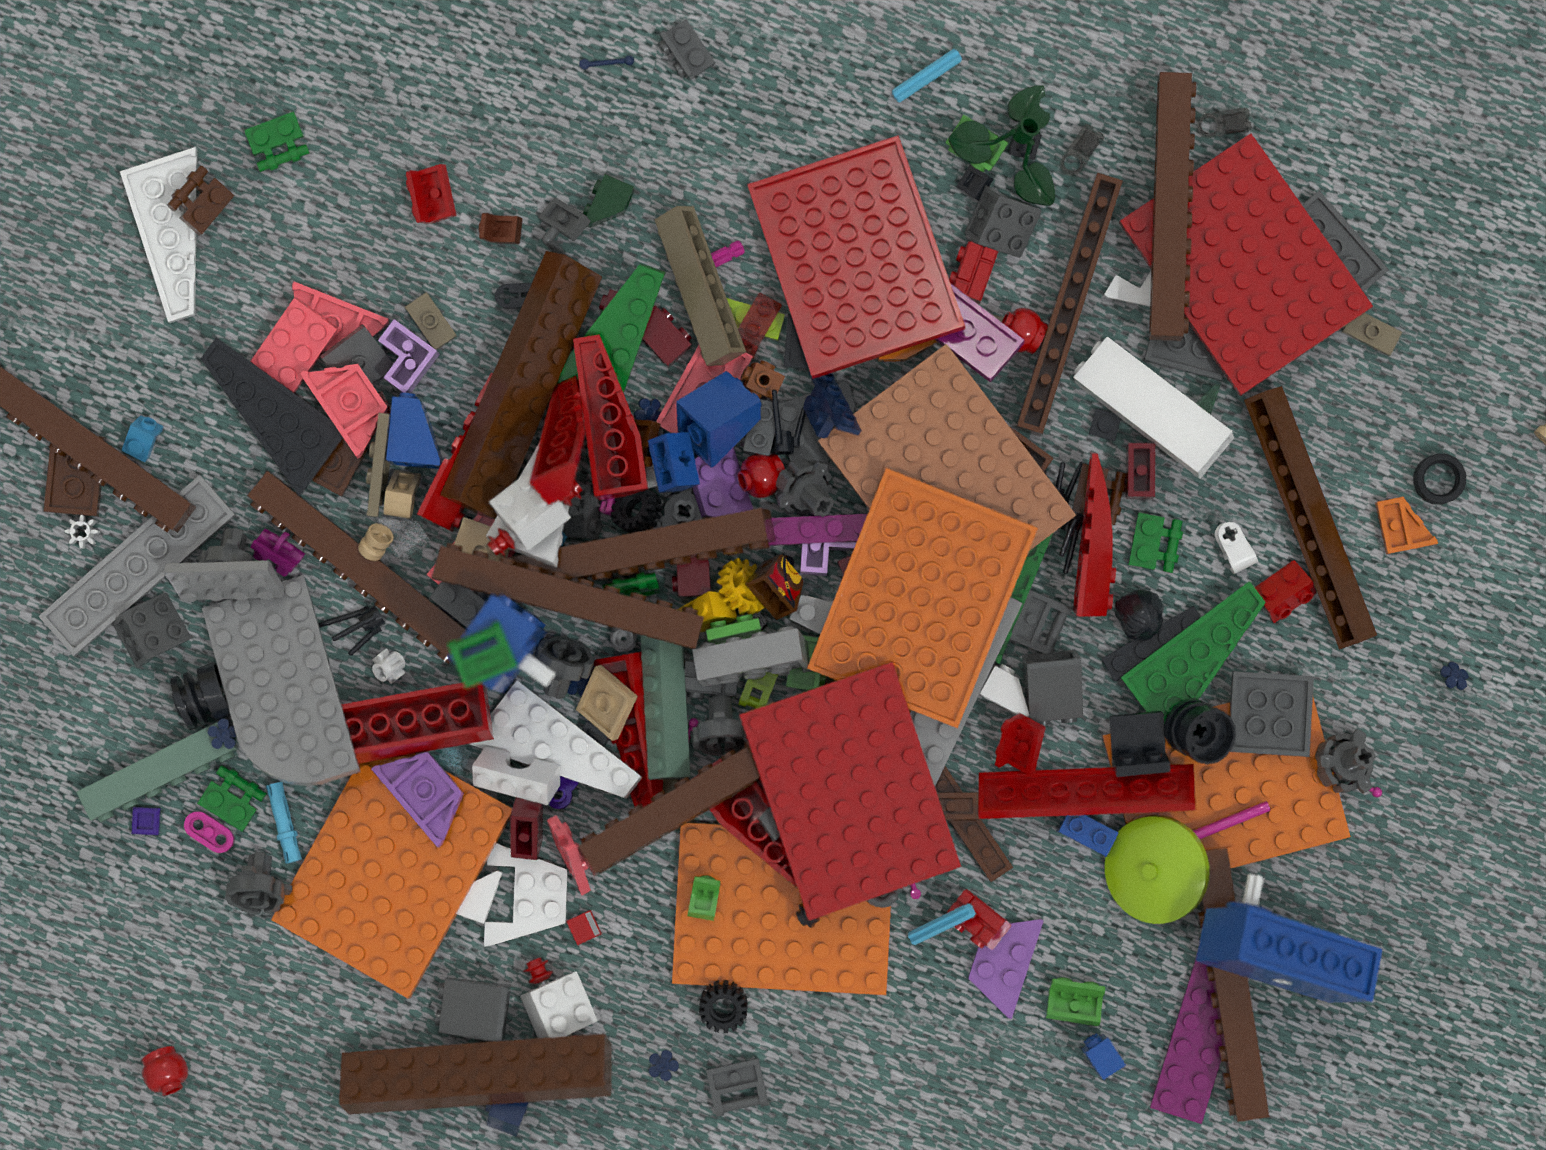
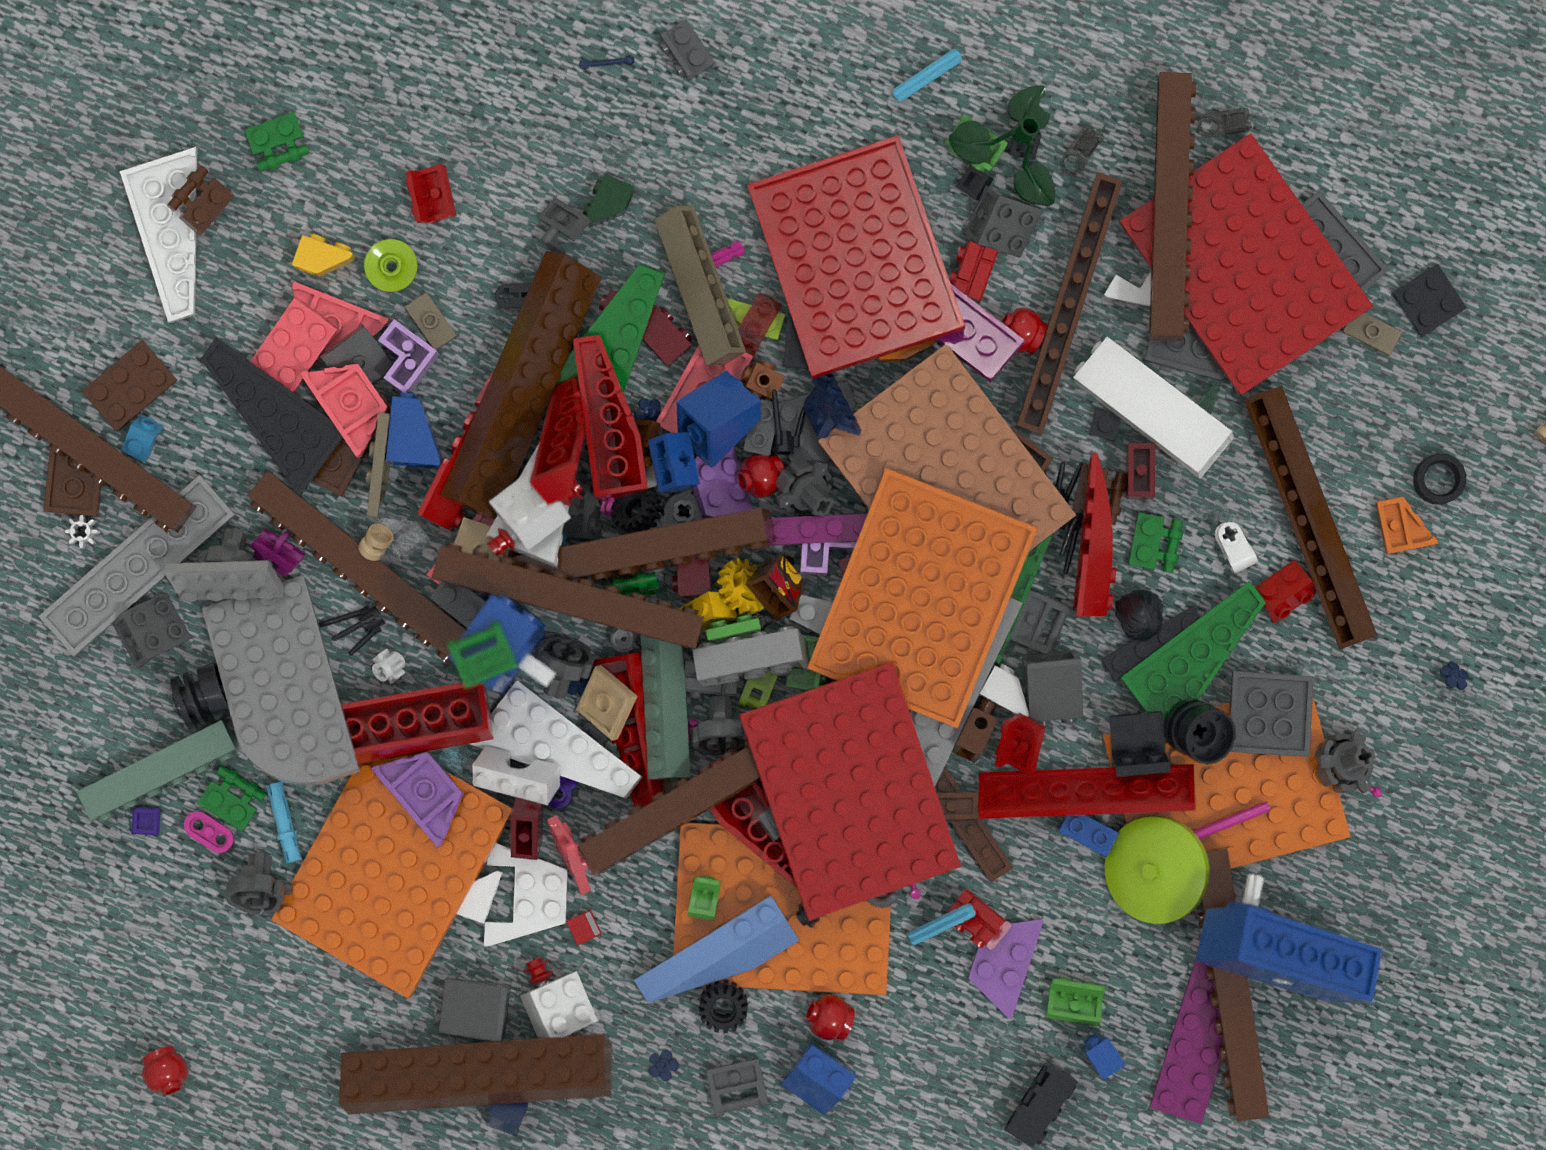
dark blue plant [208,719,236,749] -> none
tan plate [384,470,421,519] -> none
copper bracket [479,213,523,244] -> none
none -> reddish brown plate [82,340,178,432]
none -> yellow slope [292,233,355,277]
none -> lime dish [364,239,418,292]
none -> medium blue wedge [634,895,799,1003]
none -> blue slope [780,1040,857,1115]
none -> red piece [806,994,855,1041]
none -> reddish brown torso [952,698,998,763]
none -> black wedge [1004,1060,1078,1148]
none -> black plate [1392,264,1467,337]

